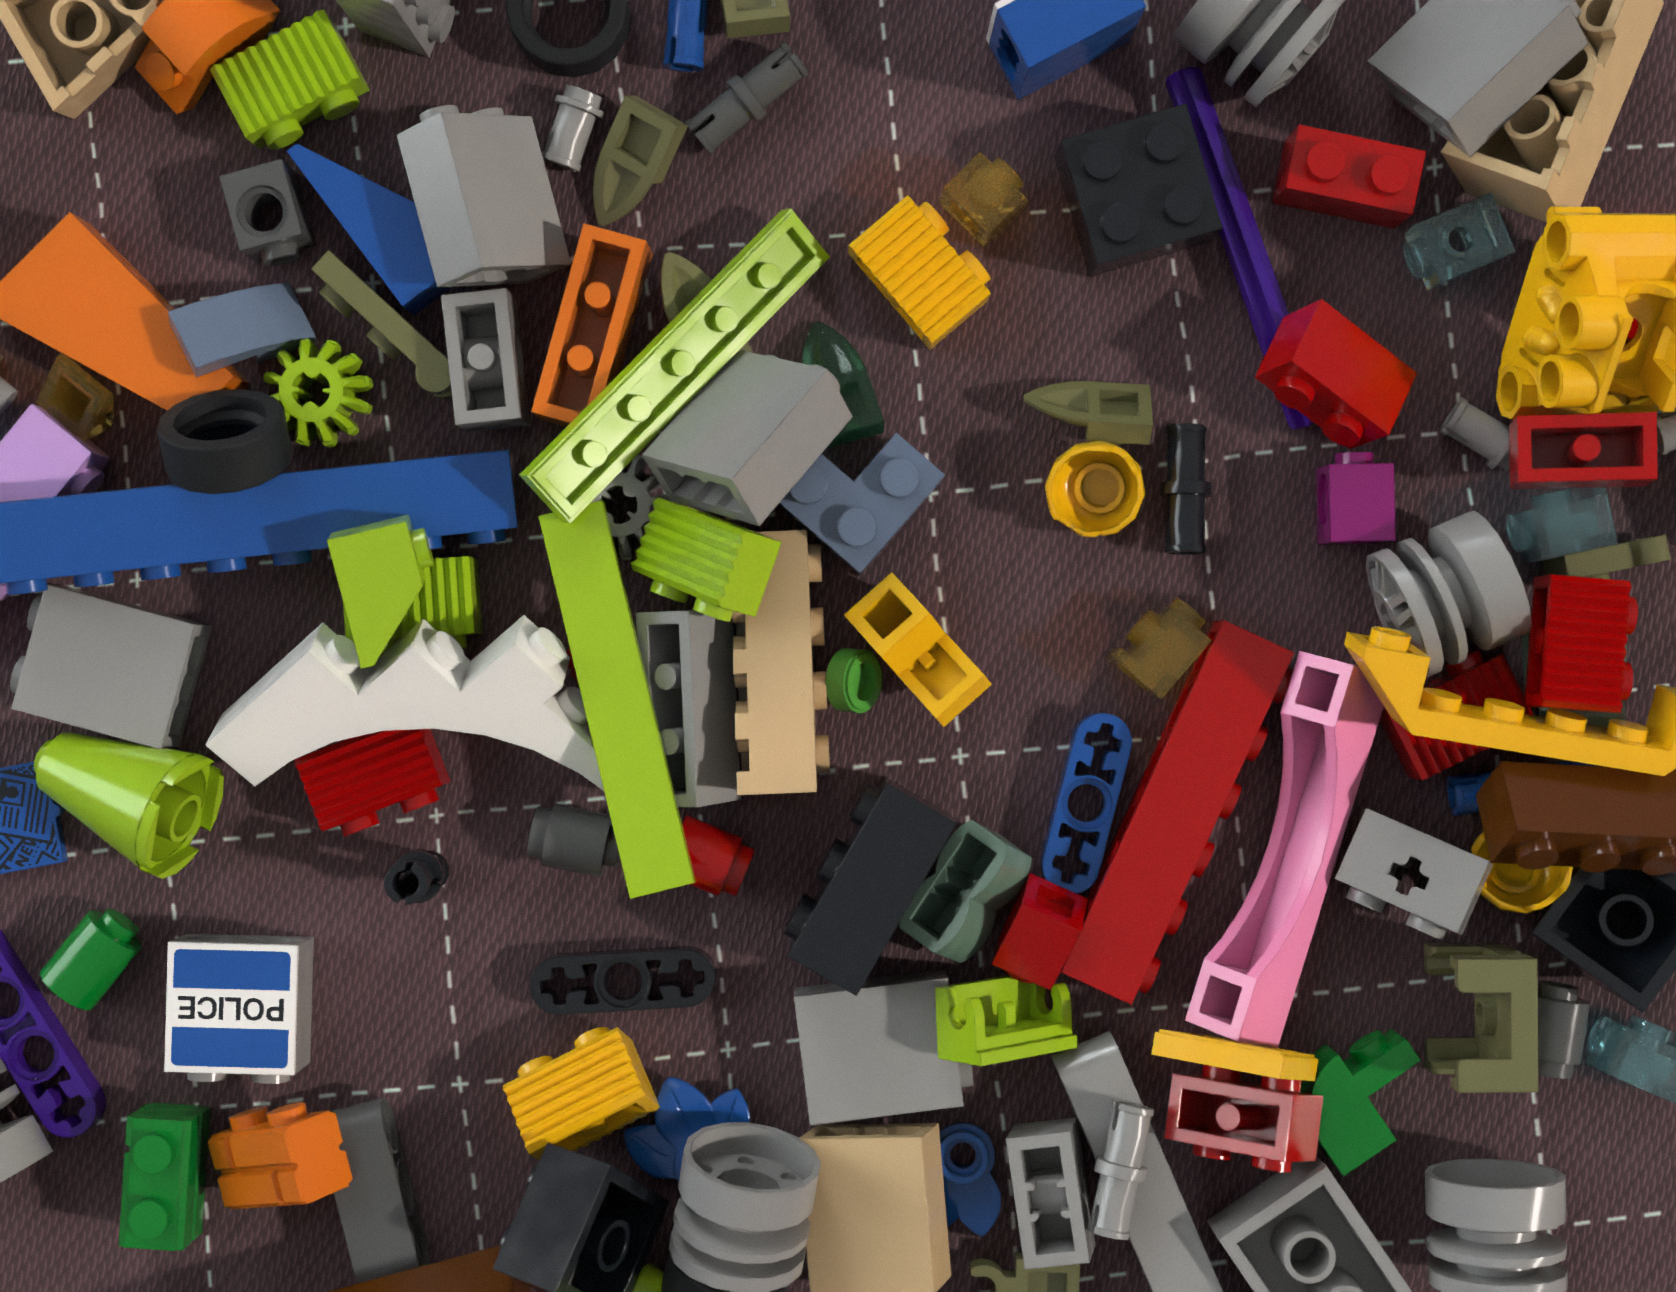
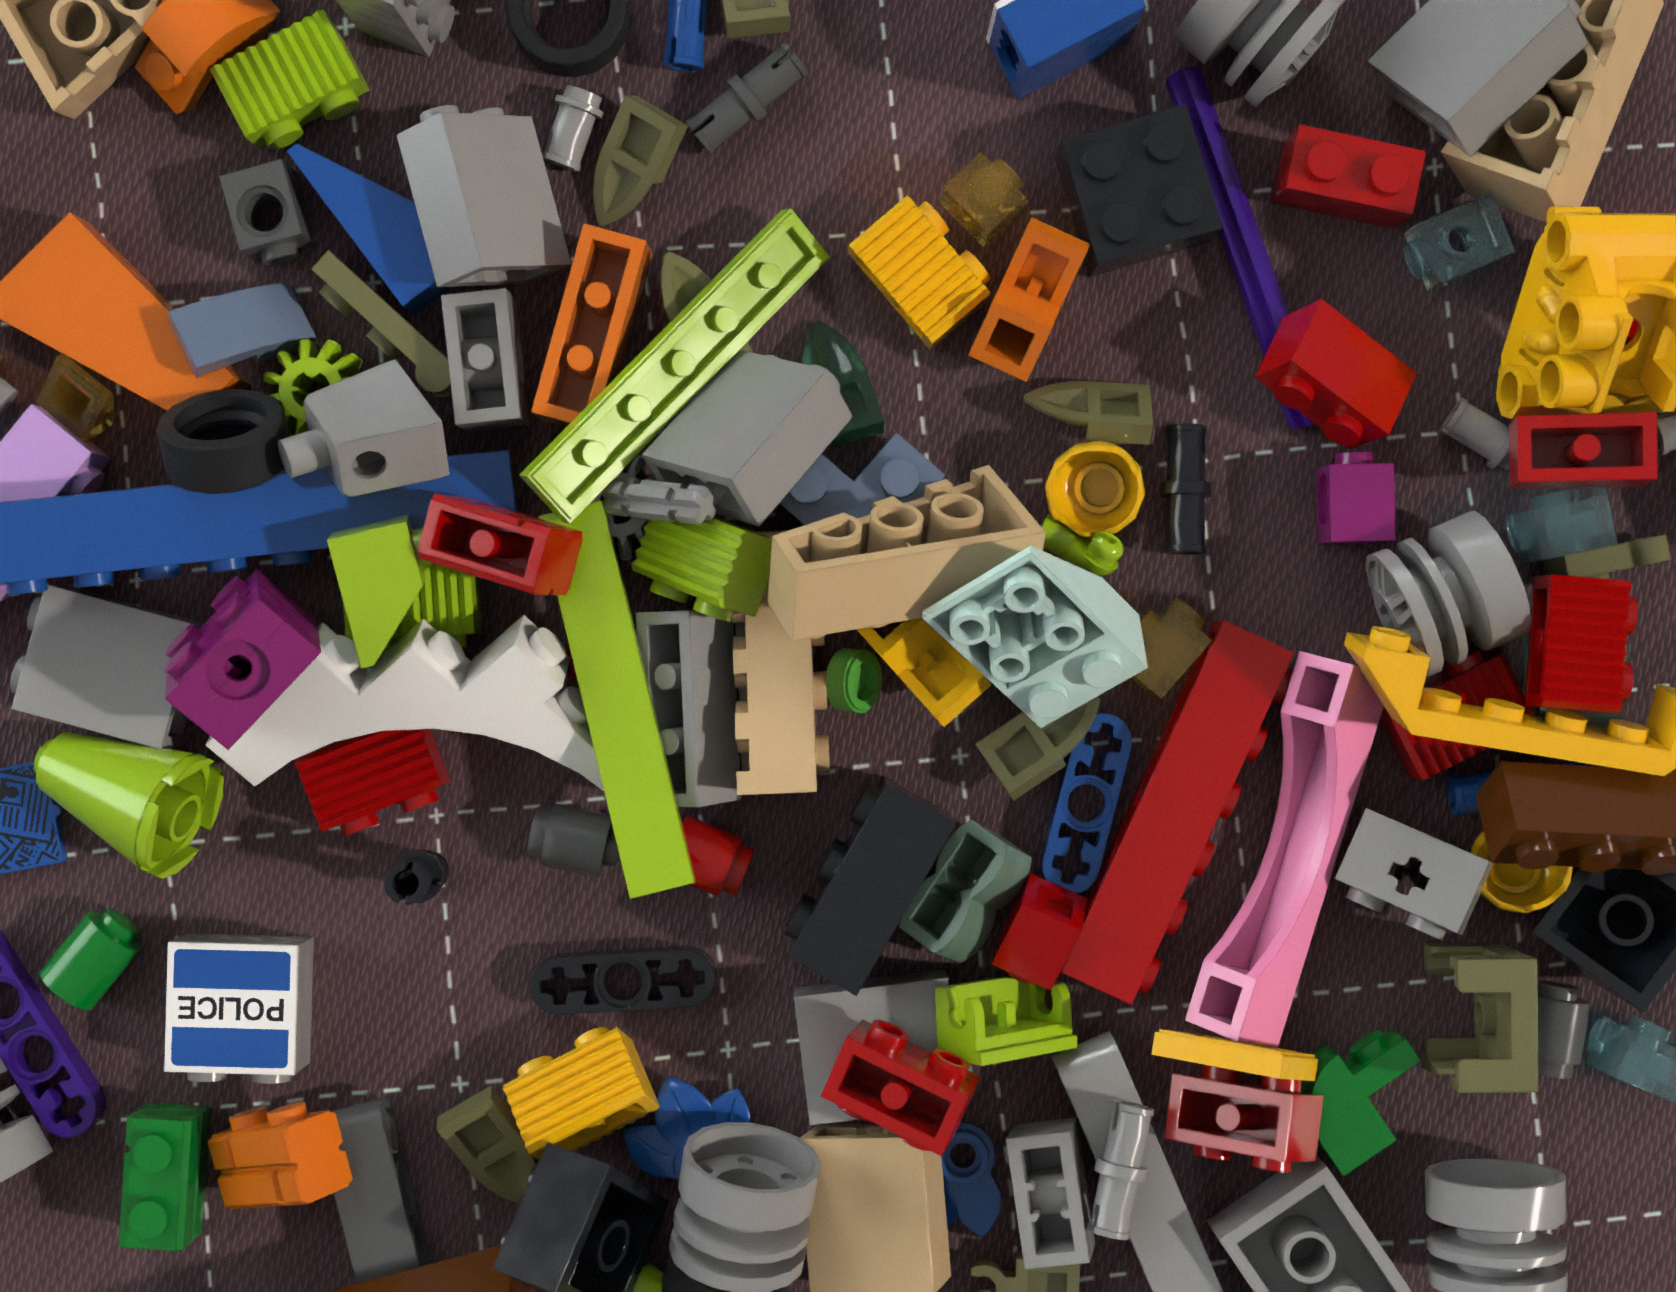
none -> magenta brick [164,569,321,750]
none -> light grey torso [278,359,450,497]
none -> red brick [418,493,583,595]
none -> olive plate [436,1085,536,1204]
none -> light grey axle [601,477,716,525]
none -> tan wedge [768,465,1046,640]
none -> red brick [820,1020,981,1156]
none -> light aqua slope [922,545,1148,728]
none -> orange brick [968,217,1090,382]
none -> olive plate [975,696,1100,801]
none -> lime arm [1040,514,1123,577]

